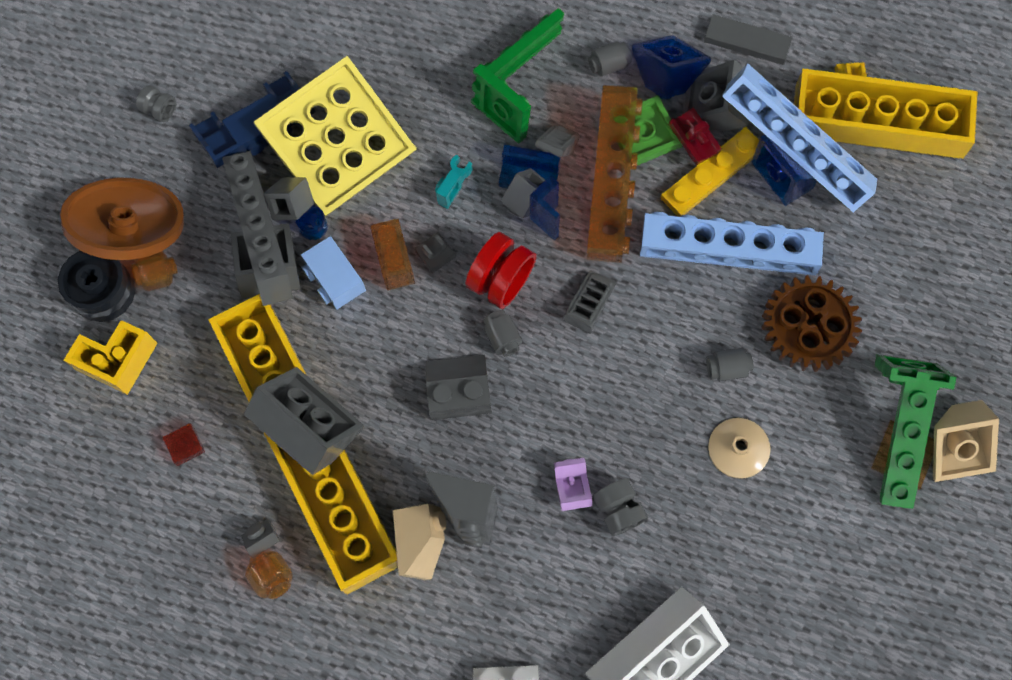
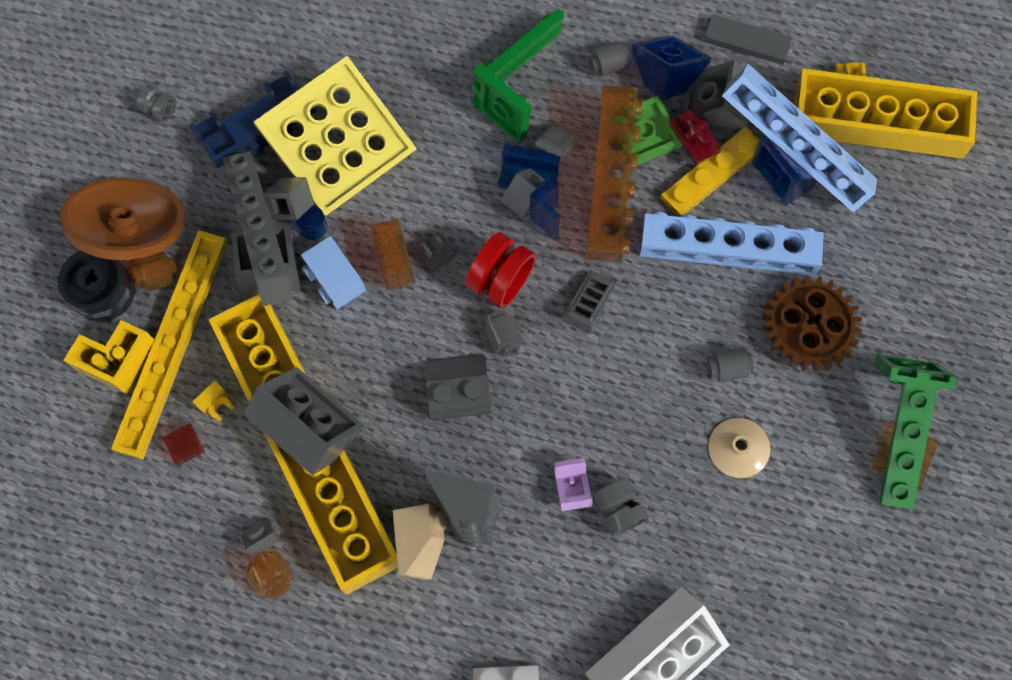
teal plate [435,155,473,209] -> none
tan slope [933,400,999,482] -> none
none -> yellow plate [111,230,228,460]
none -> yellow tile [192,381,234,421]

